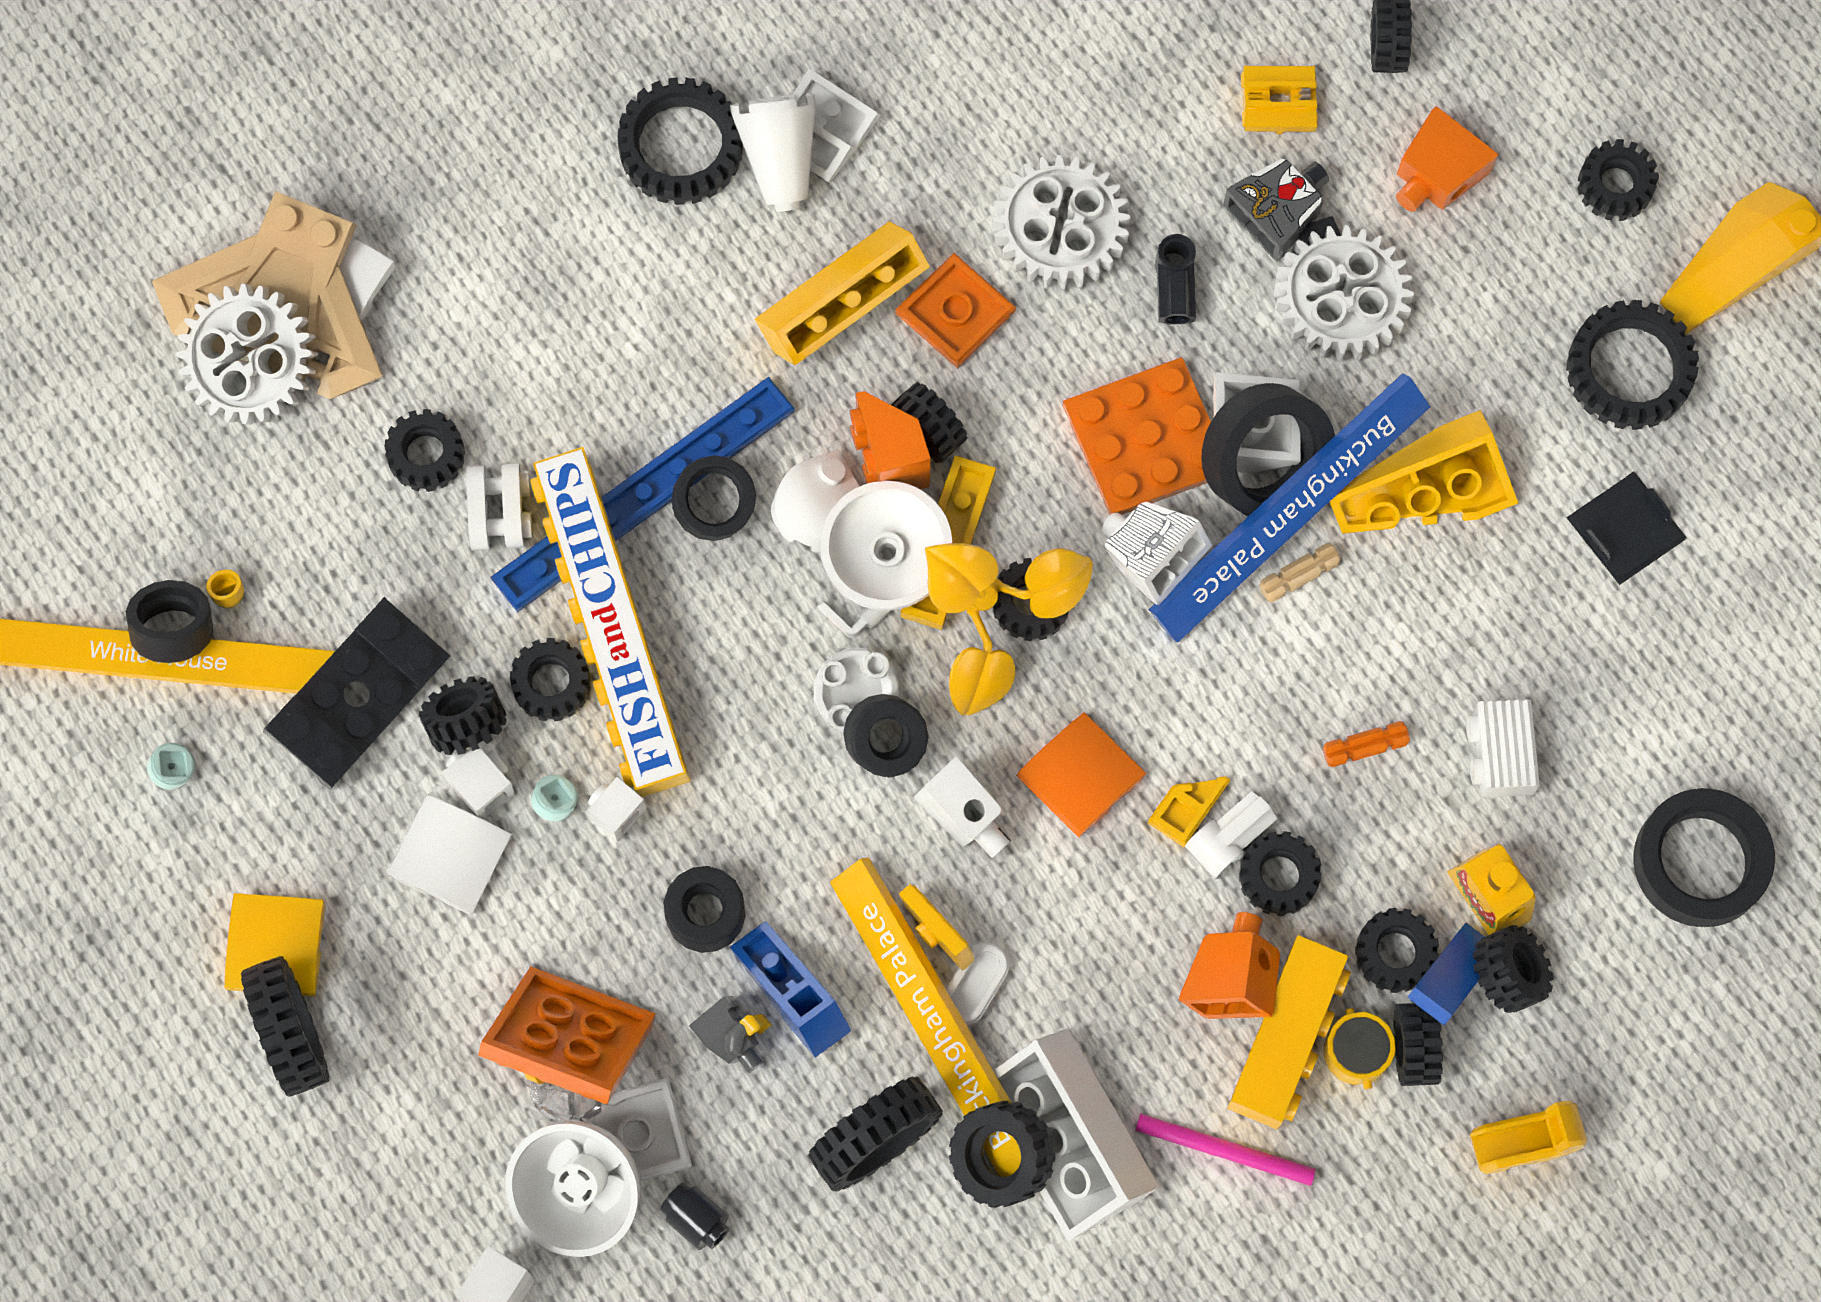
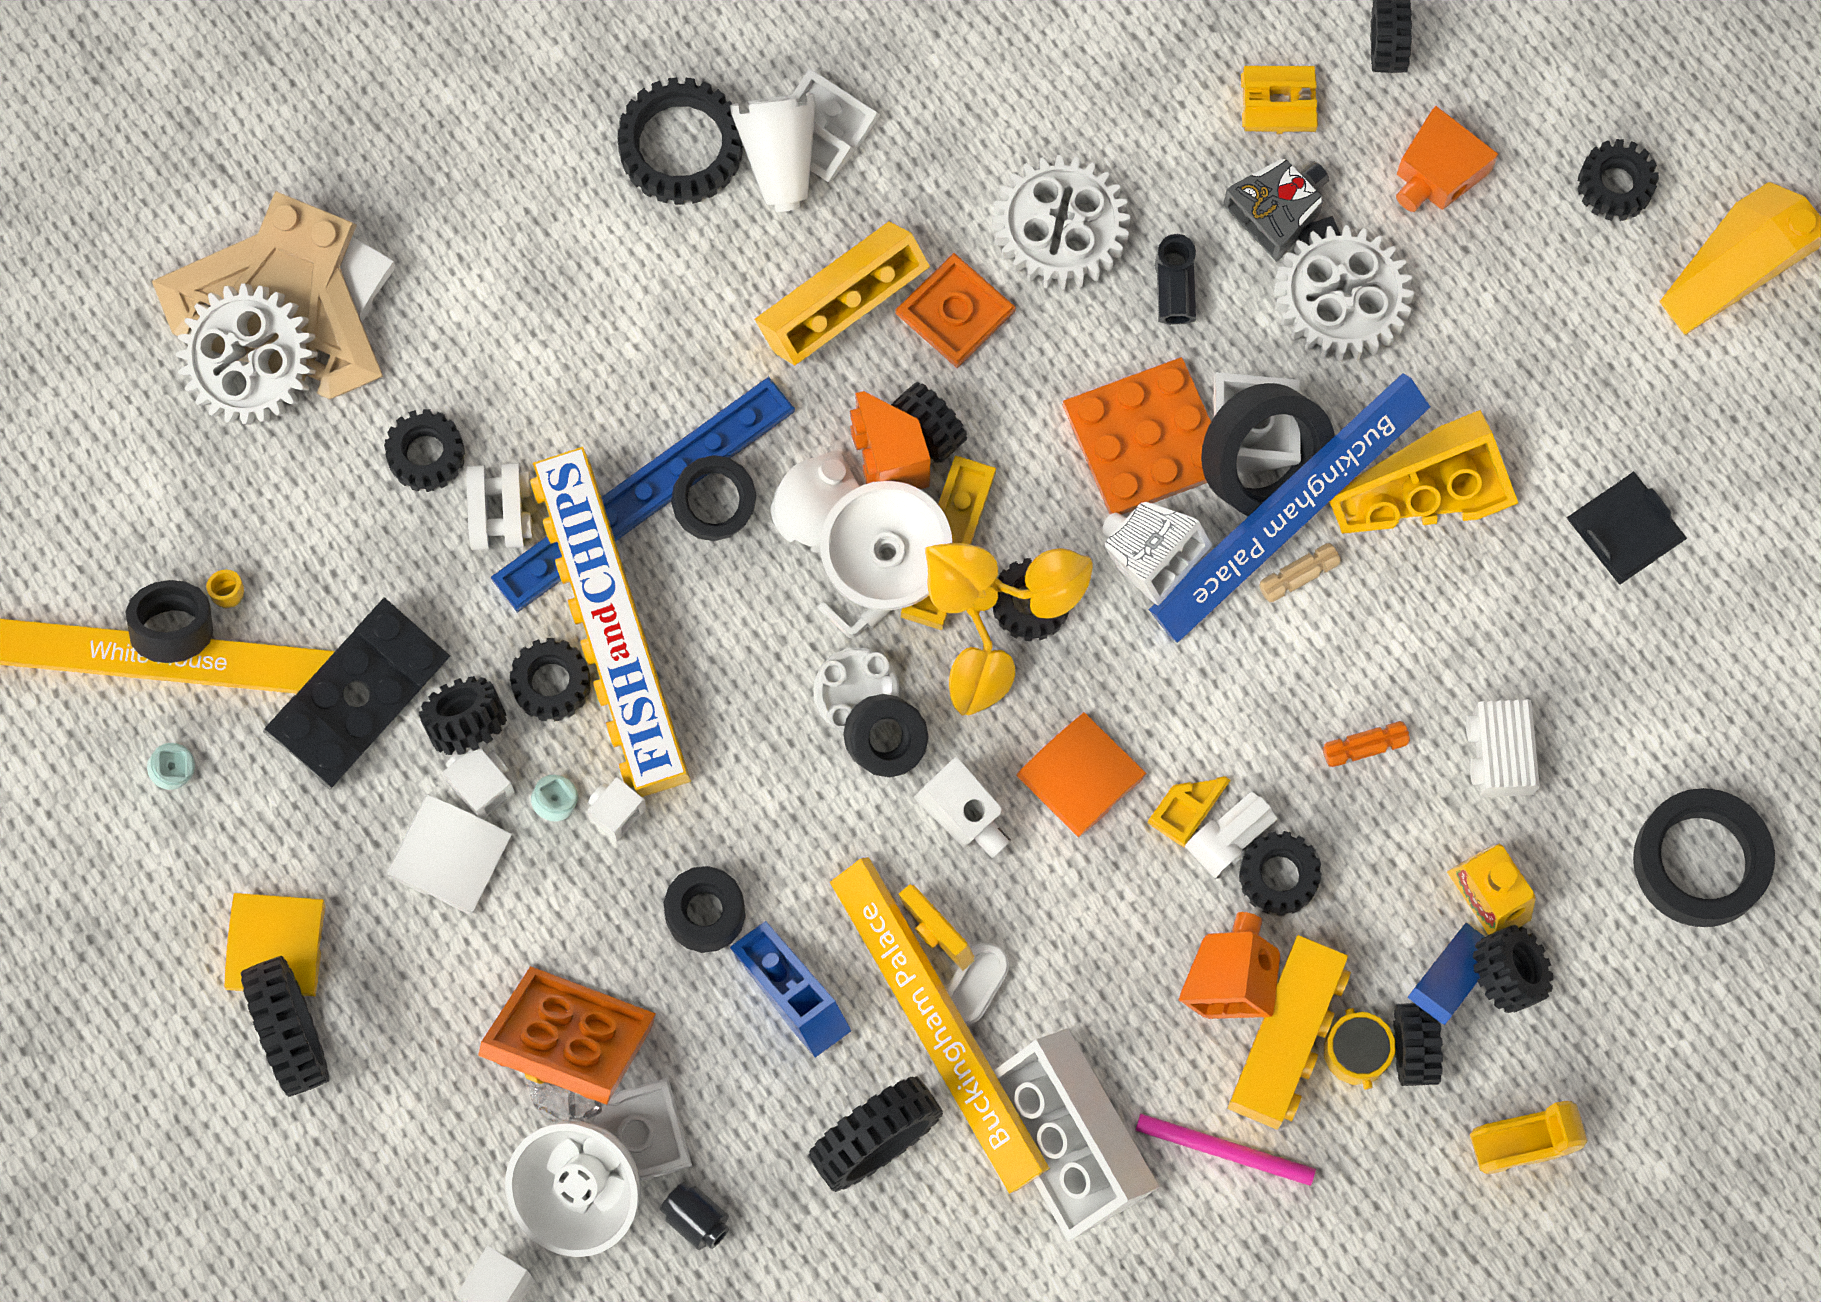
dark grey piece [689,996,772,1073] -> none
black tyre [949,1101,1055,1208] -> none
black tyre [1355,908,1439,993] -> none
black tyre [1566,300,1699,430] -> none

